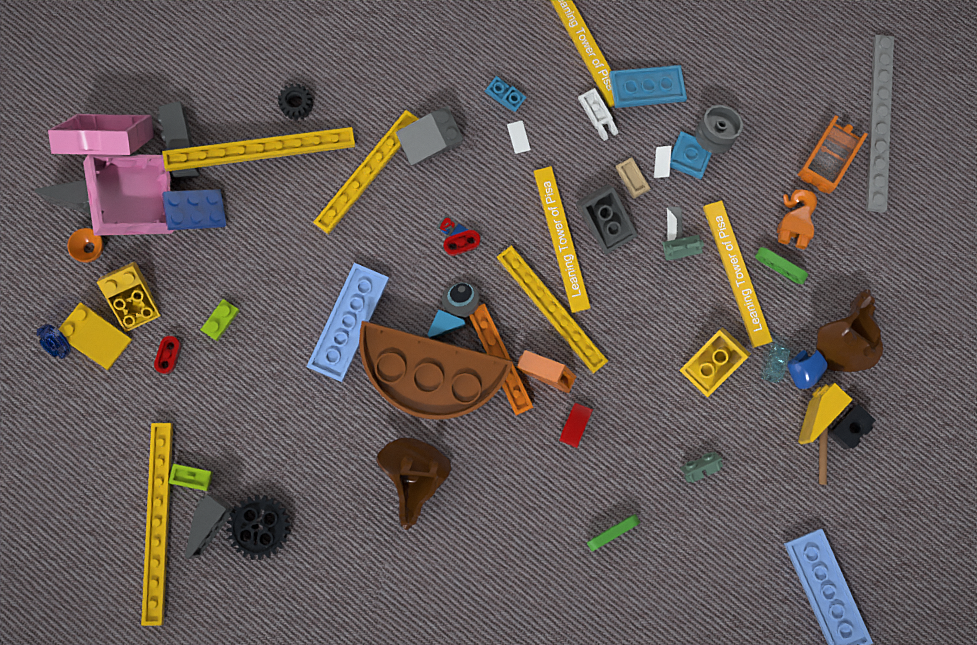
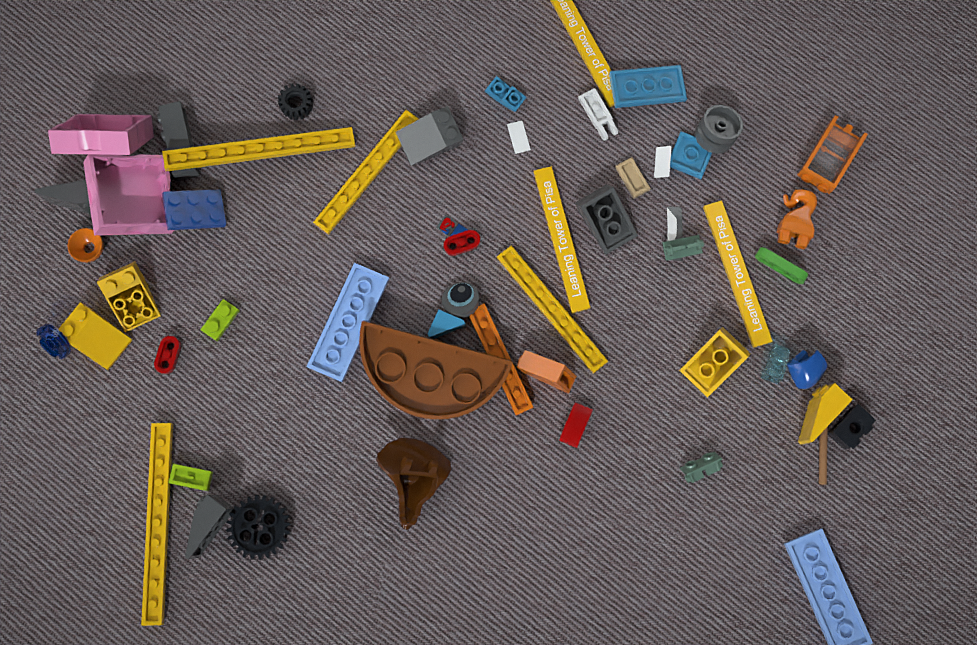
bright green beam [586,513,641,551] -> none
reddish brown animal [816,289,883,372] -> none
light grey plate [866,35,894,213] -> none

